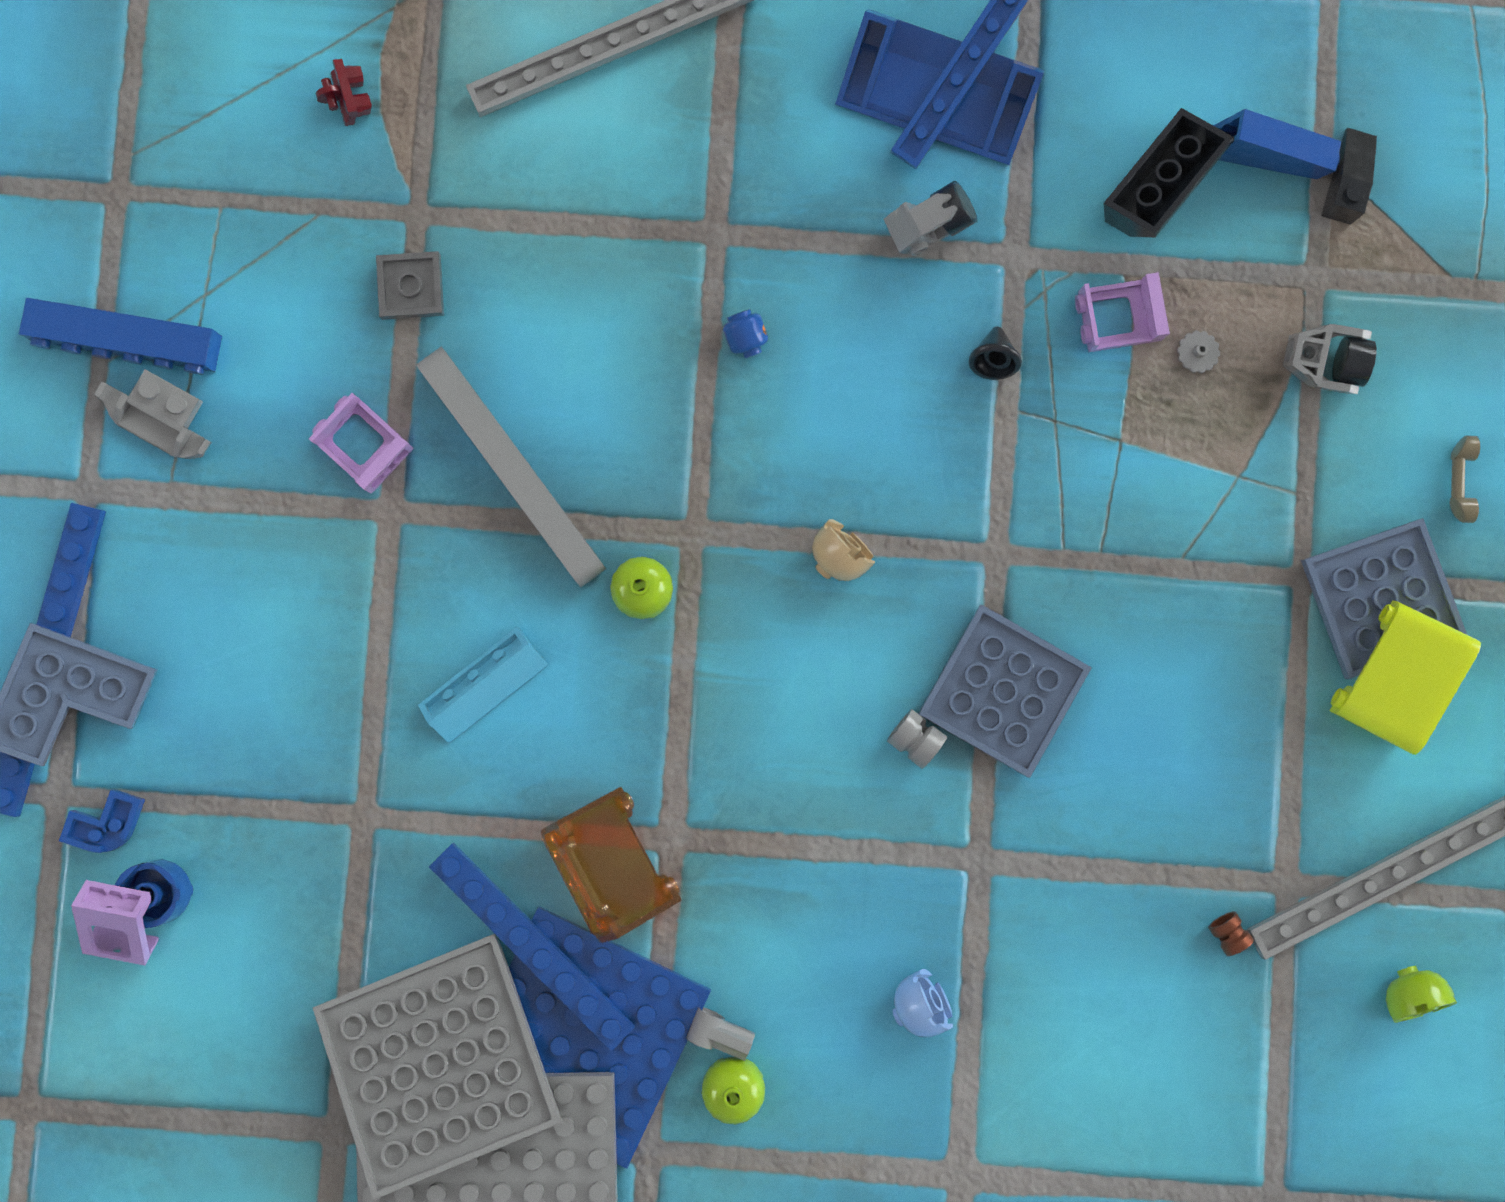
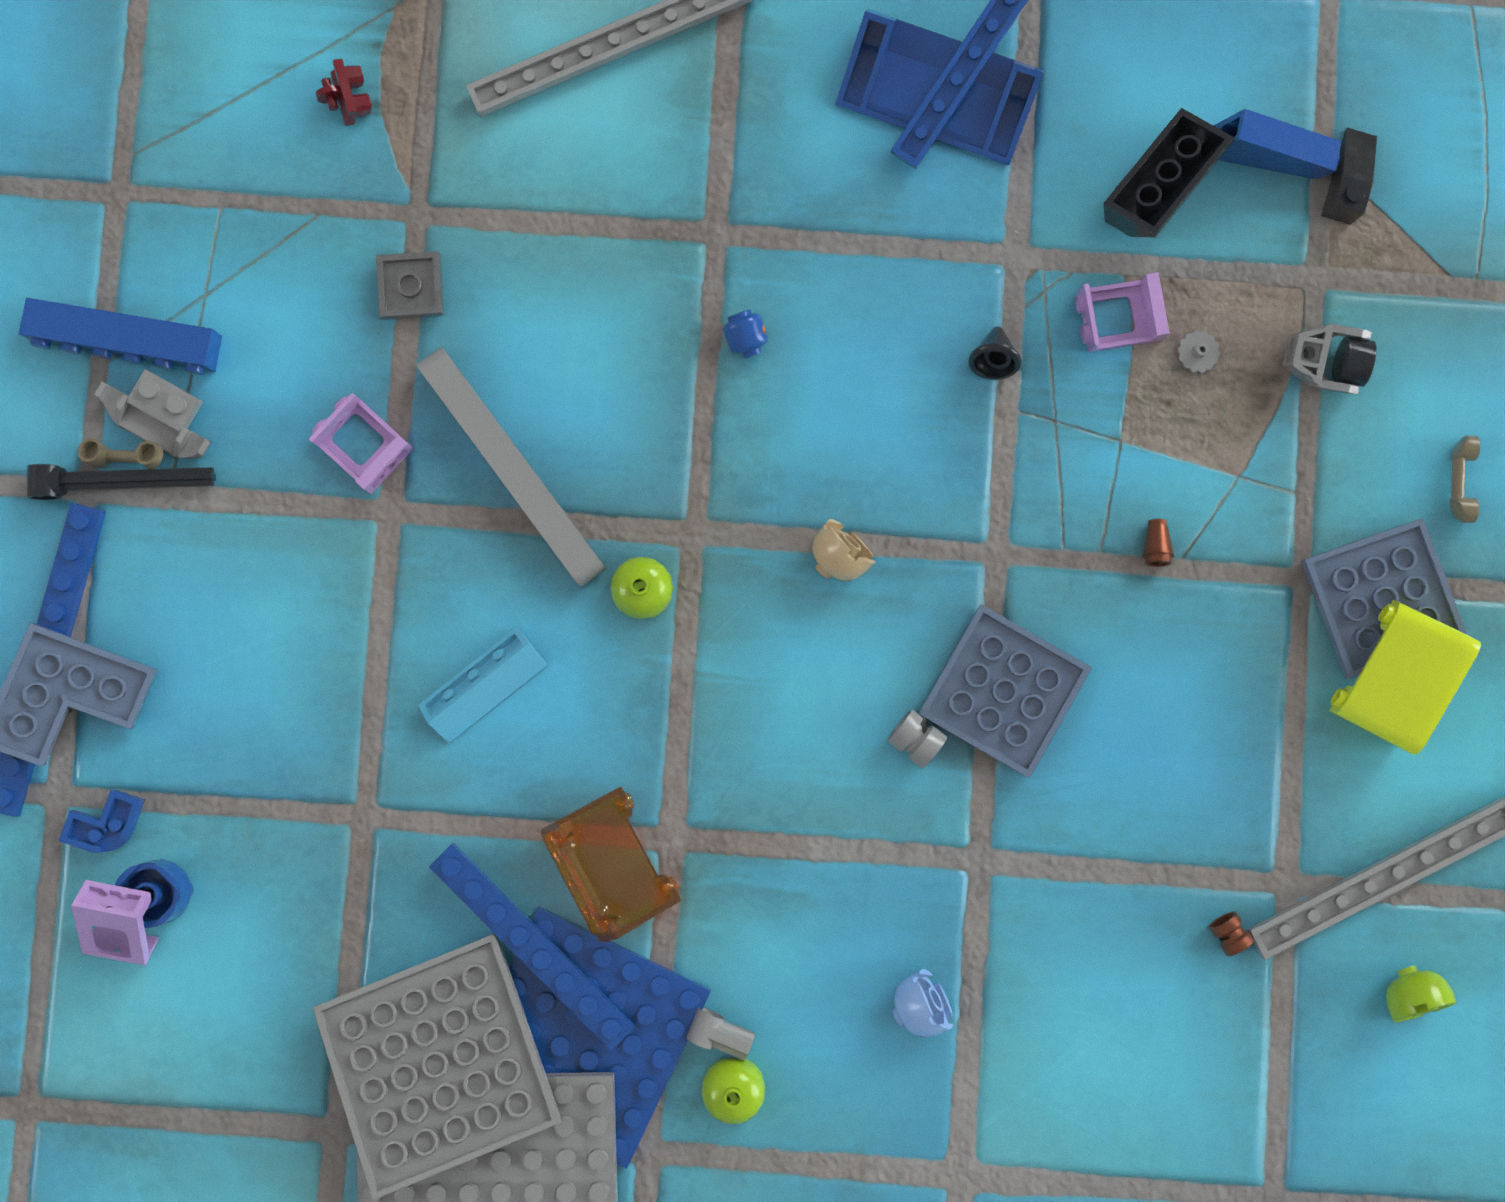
light grey piece [883,181,977,256] -> none
none -> black piece [27,464,216,500]
none -> dark tan bar [78,438,163,470]
none -> copper cone [1142,519,1175,567]

